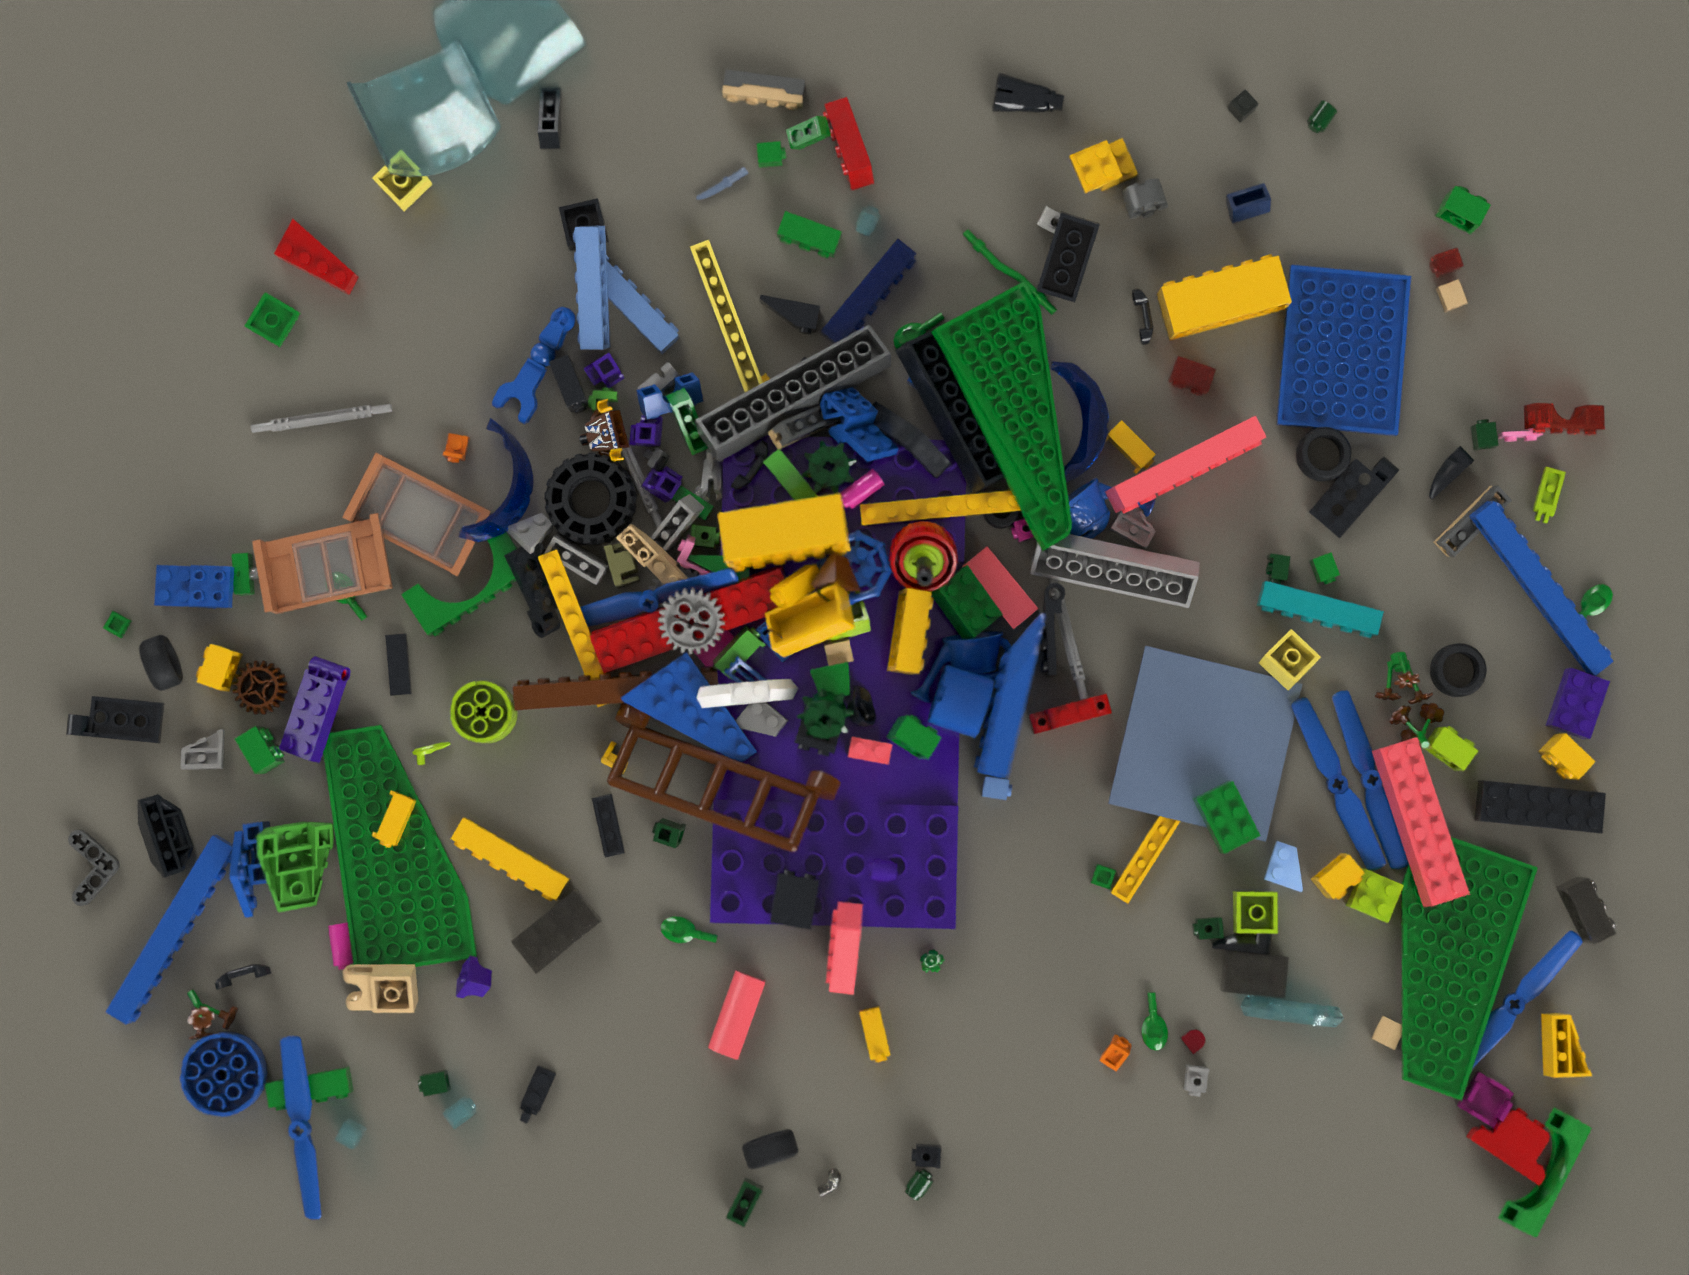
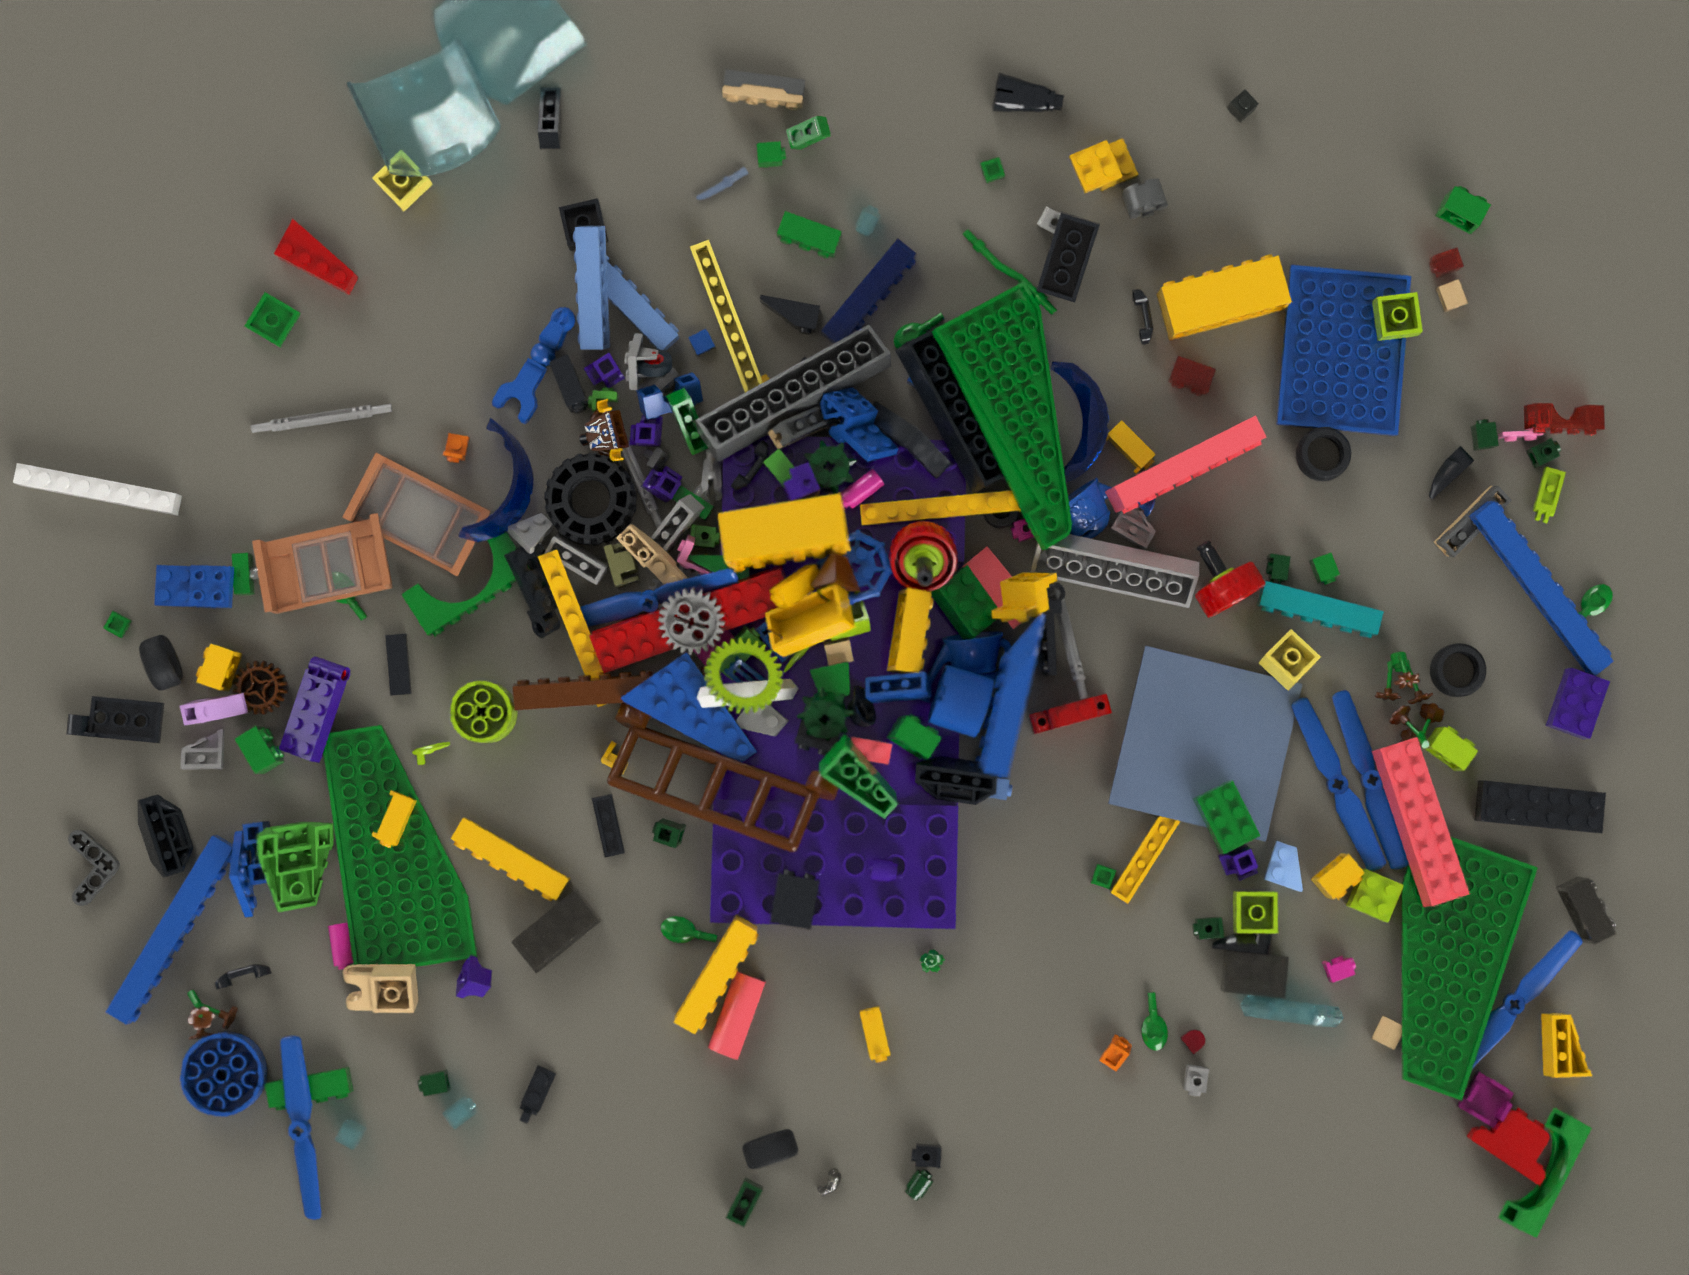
red wedge [822,97,874,191] -> none
coral brick [826,902,863,994] -> none
dark blue brick [1226,183,1271,224] -> none
dark green brick [1307,101,1337,133] -> none
black hinge [1309,457,1400,538] -> none
yellow brick [1538,733,1596,780] -> none
none -> white brick [13,463,182,516]
none -> lavender slope [180,693,248,725]
none -> plate [625,333,672,390]
none -> yellow brick [674,914,759,1034]
none -> blue tile [688,329,715,356]
none -> lime piece [704,638,783,714]
none -> dark purple brick [783,463,820,502]
none -> lime bar [784,647,809,672]
none -> green wedge [819,735,898,819]
none -> blue brick [865,672,932,703]
none -> black wedge [915,756,998,805]
none -> green tile [980,157,1005,183]
none -> yellow bracket [991,572,1057,622]
none -> red wheel [1195,540,1265,618]
none -> dark purple brick [1218,844,1258,881]
none -> dark pink brick [1322,956,1356,983]
none -> lime brick [1372,292,1423,341]
none -> dark green brick [1526,438,1561,468]

